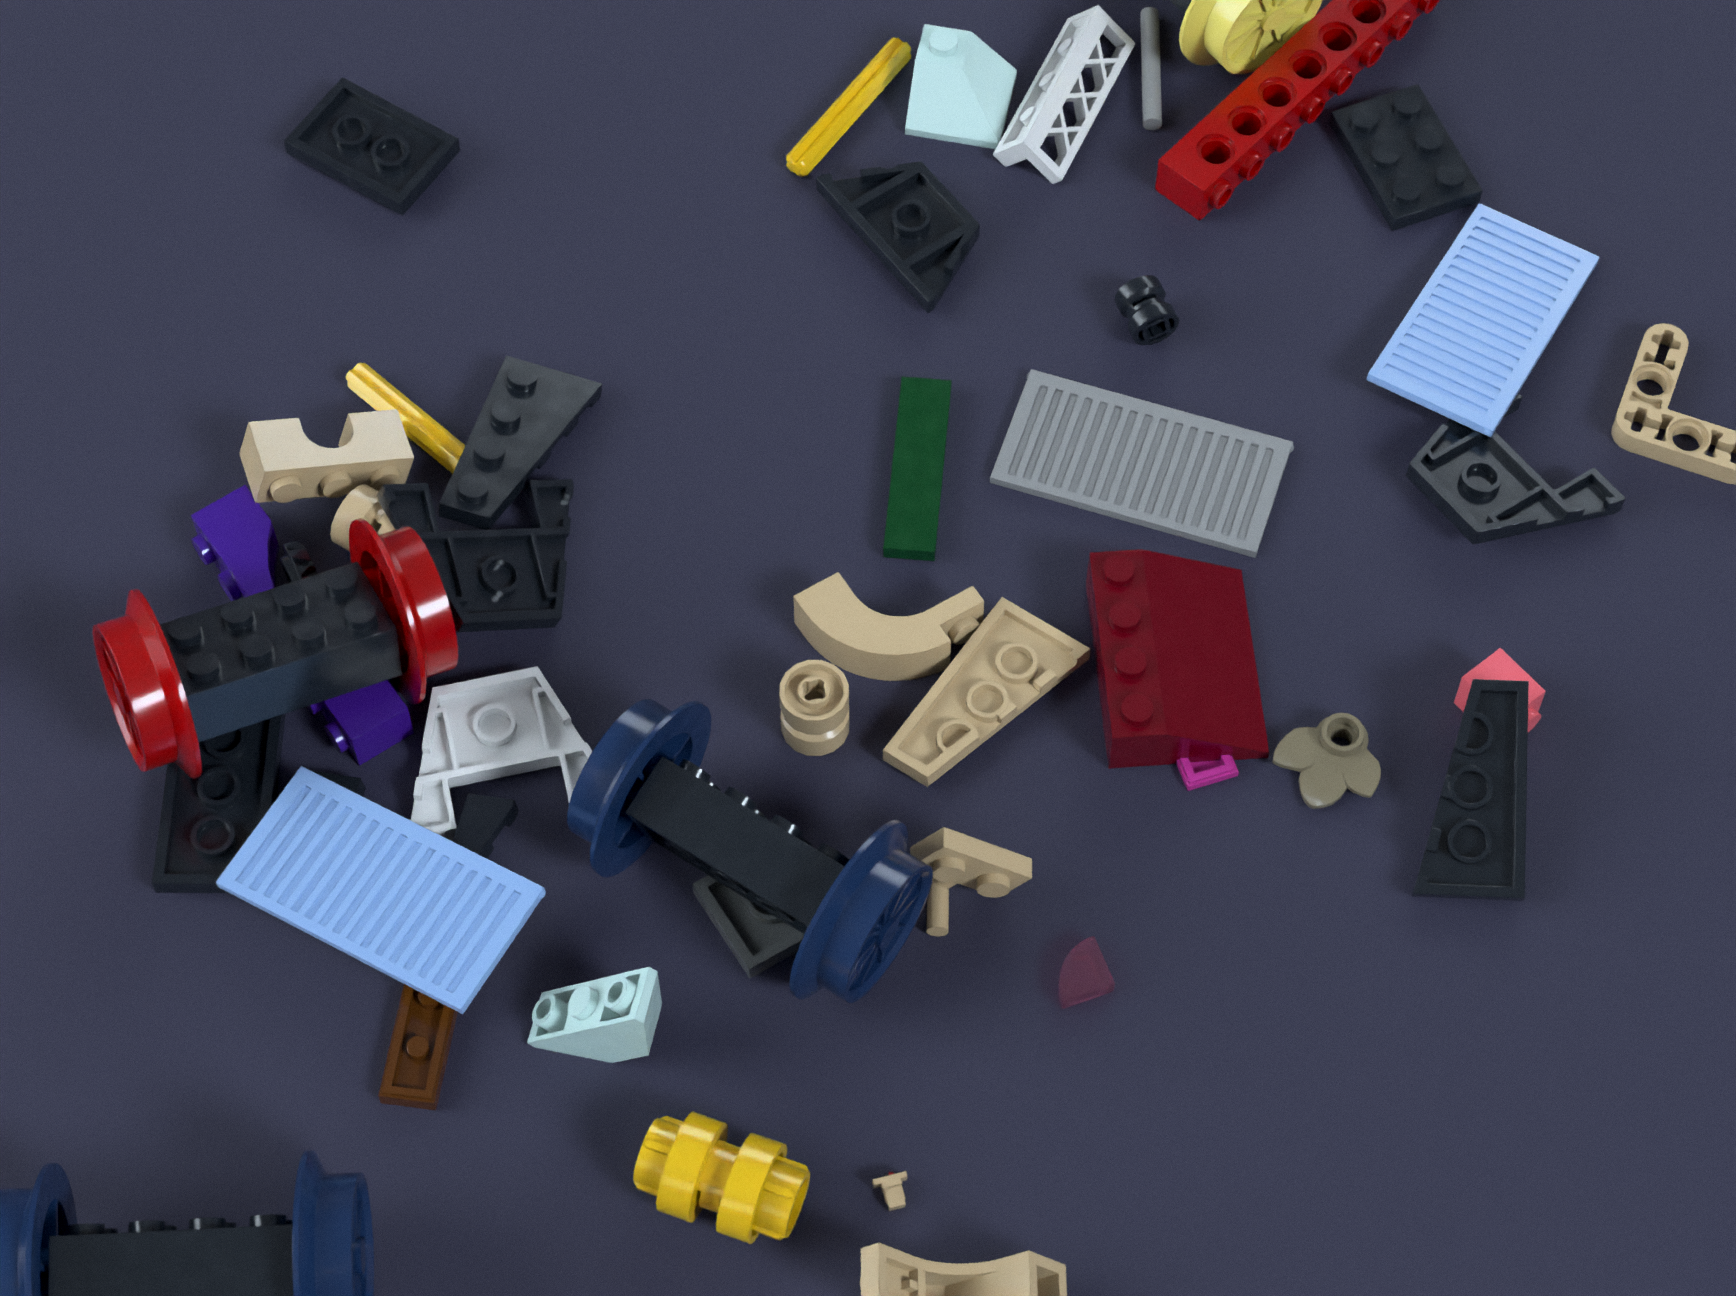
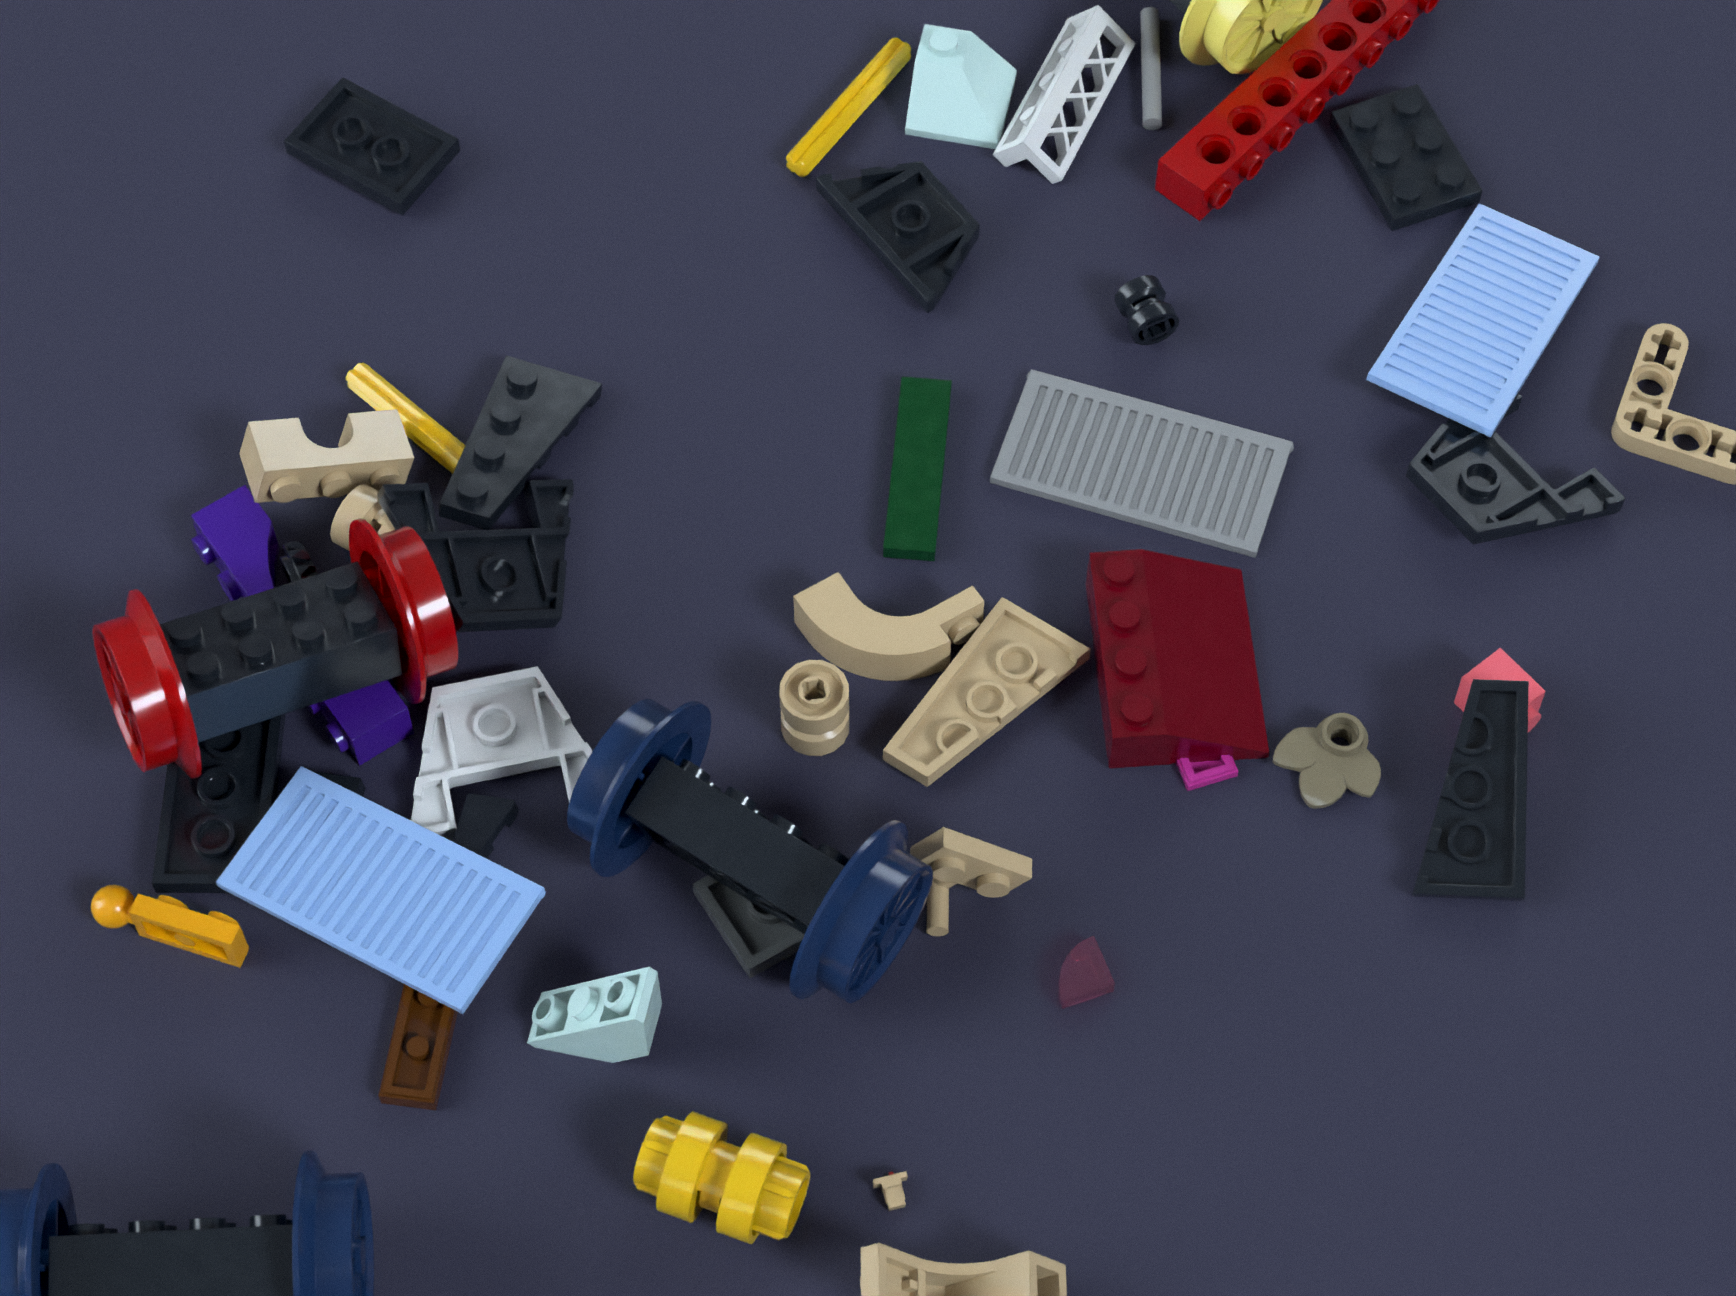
none -> light orange plate [91,884,249,968]

